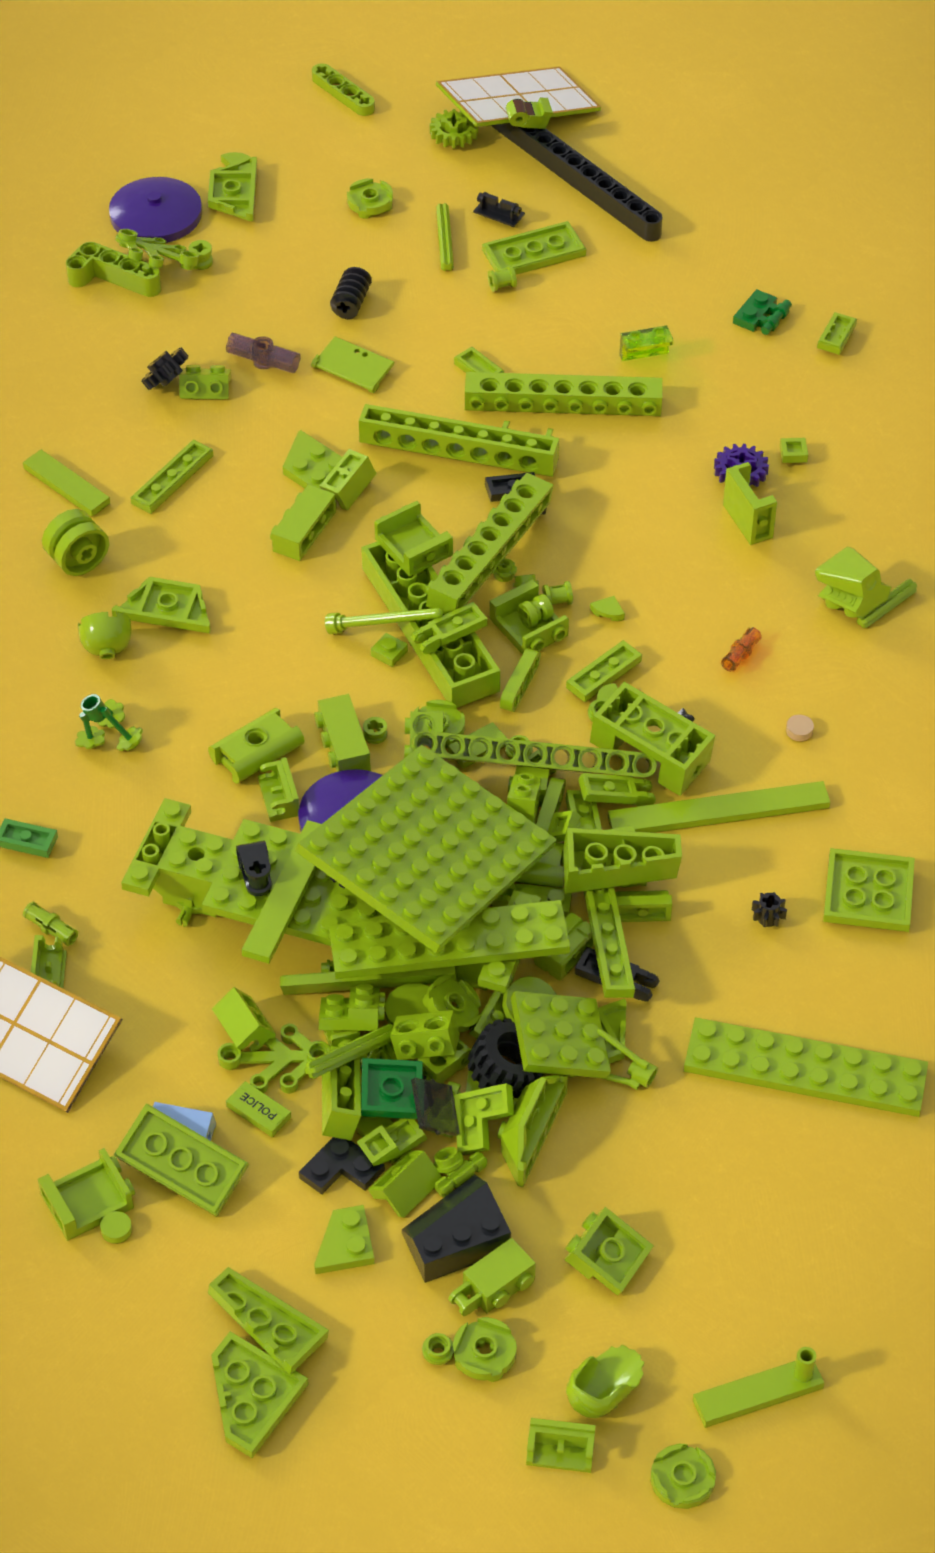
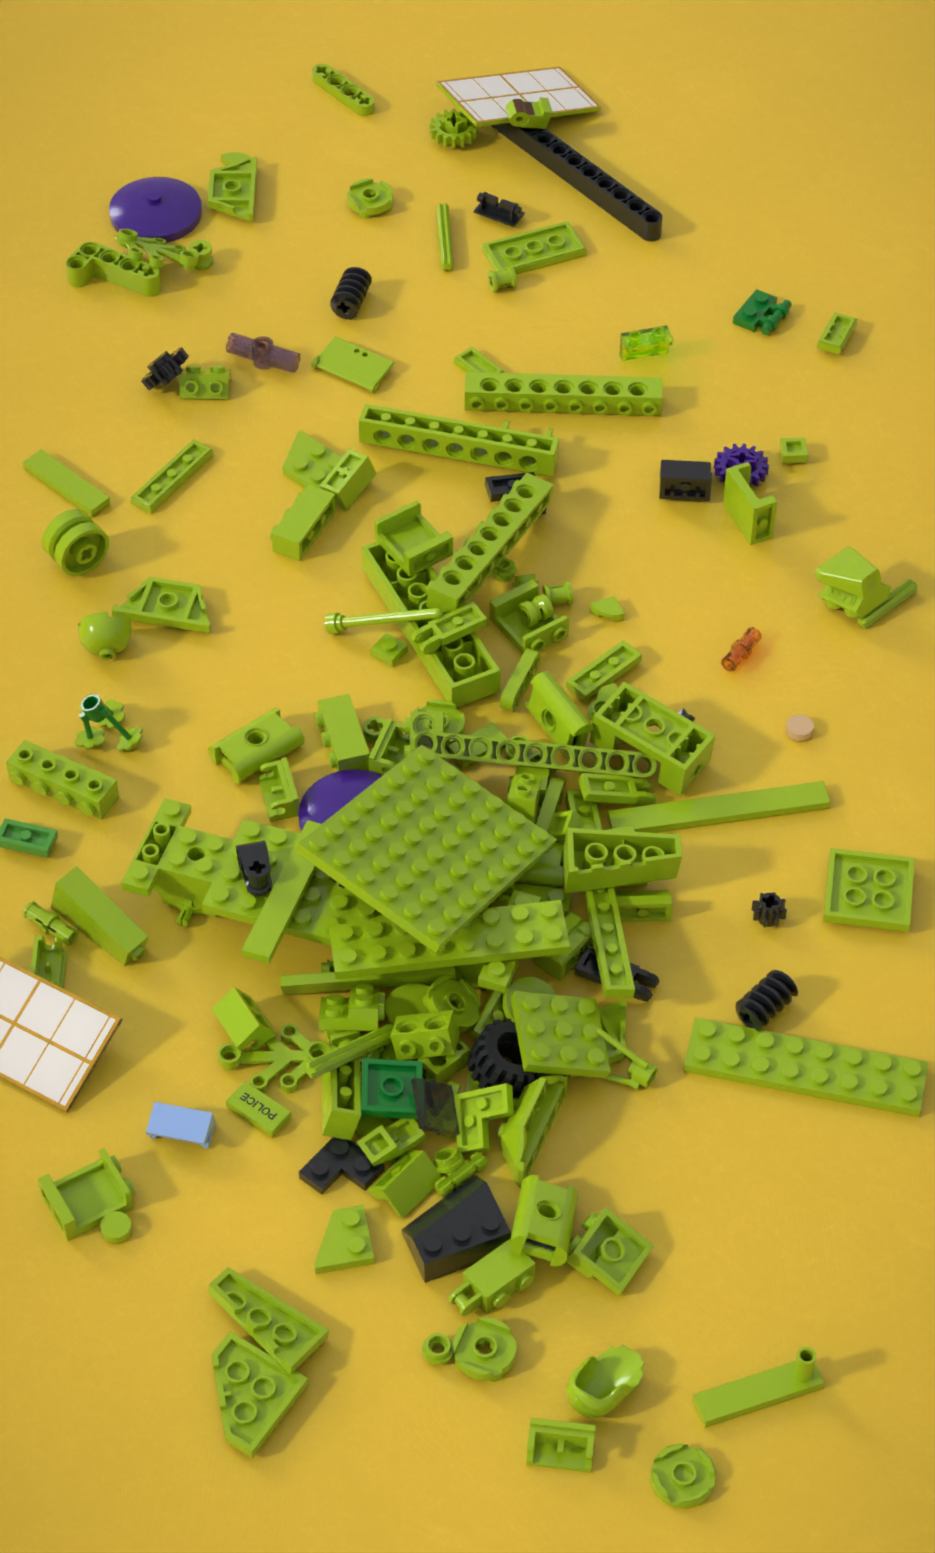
lime tile [114,1103,249,1217] -> none
none -> lime brick [6,740,119,820]
none -> lime slope [51,866,148,966]
none -> lime hinge [369,718,410,775]
none -> lime piece [510,1175,578,1267]
none -> lime piece [525,671,594,760]
none -> bracket [659,460,712,501]
none -> black piece [735,970,798,1032]

